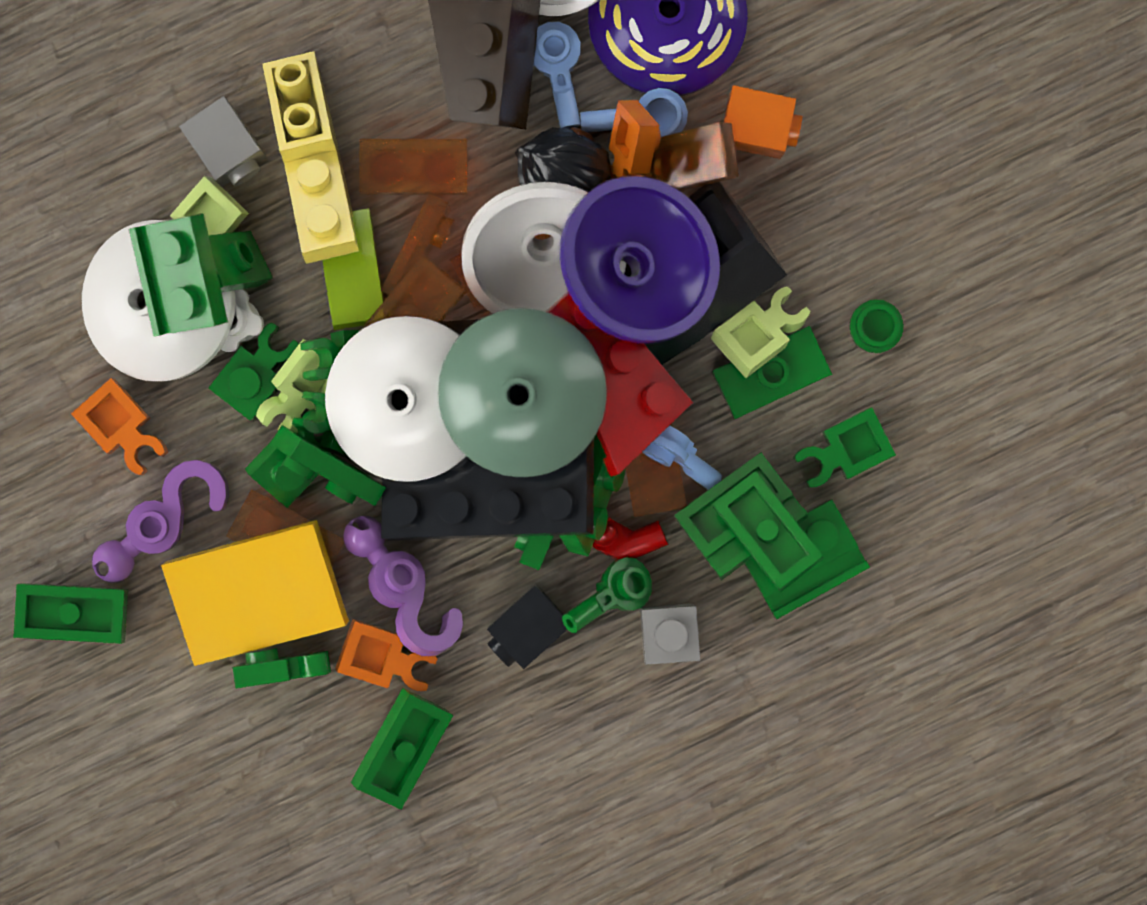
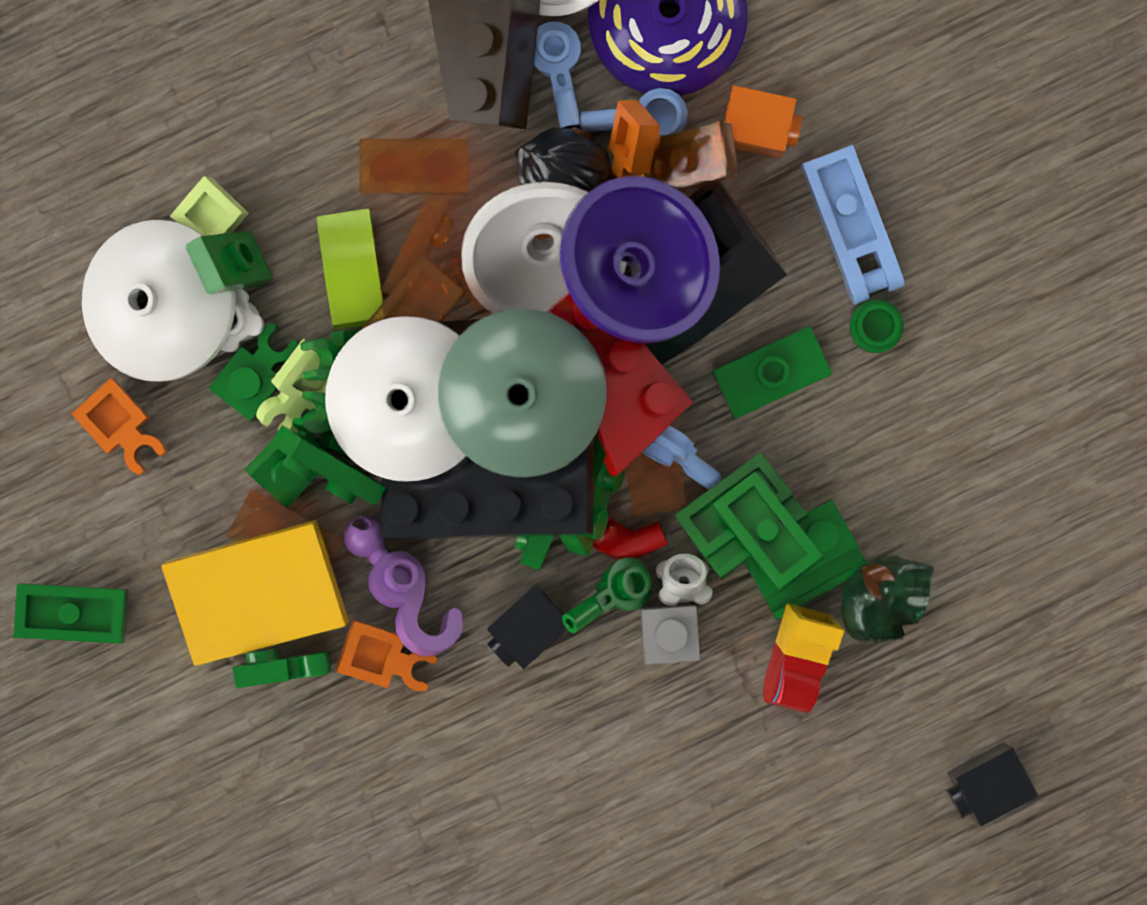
medium lavender piece [92,460,229,583] -> none
plate [129,213,228,337] -> none
light grey brick [179,96,267,187] -> none
light yellow slope [262,51,359,264] -> none
green plate [350,688,454,810] -> none
yellowish green plate [711,287,811,378] -> none
green plate [793,407,896,488] -> none
none -> white plate [656,554,712,606]
none -> leg [763,603,845,713]
none -> light blue plate [801,145,905,305]
none -> clear green hair [840,556,934,643]
none -> black brick [946,742,1039,826]

